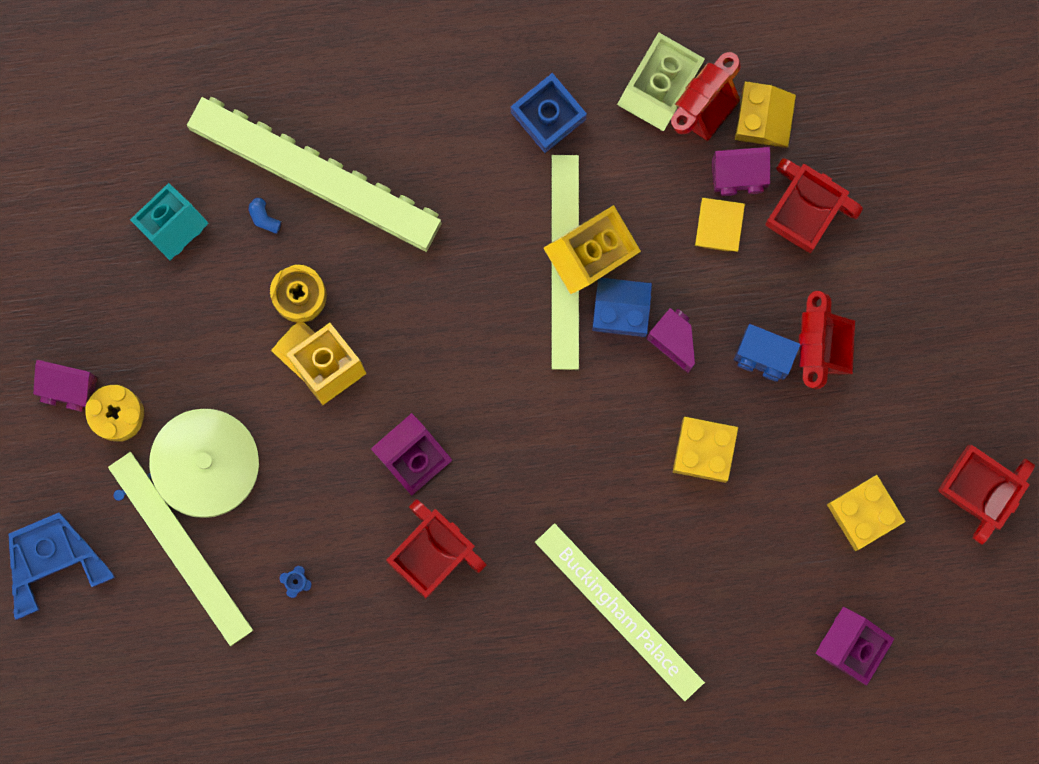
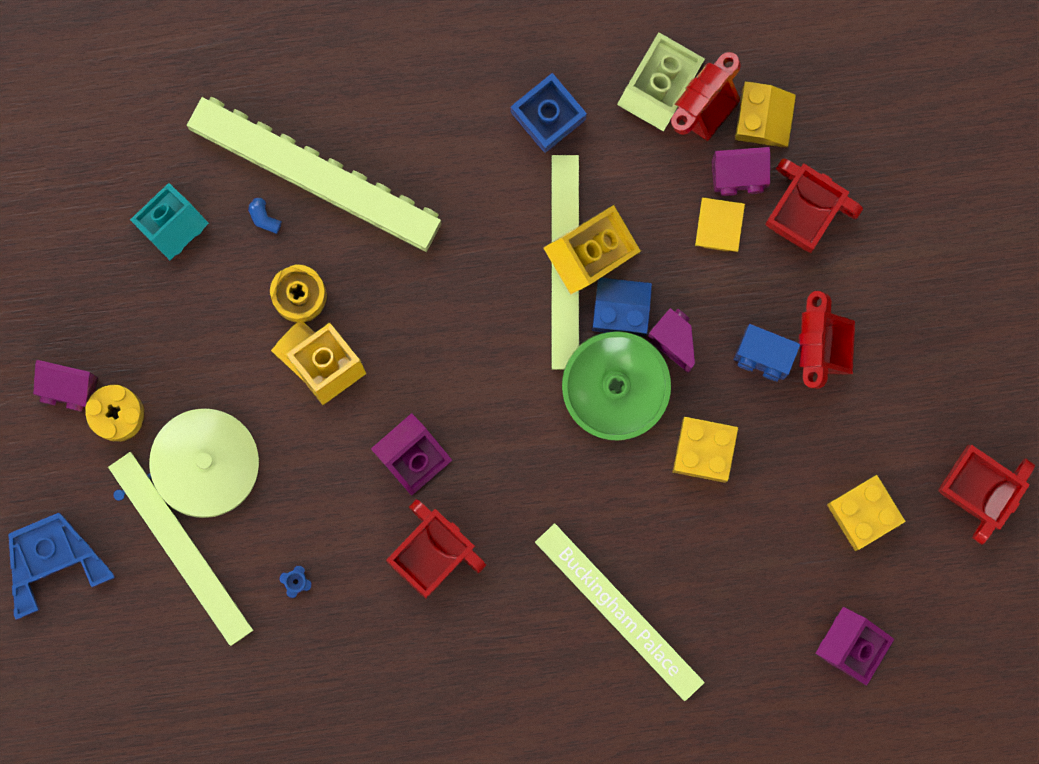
none -> bright green dish [562,331,671,440]

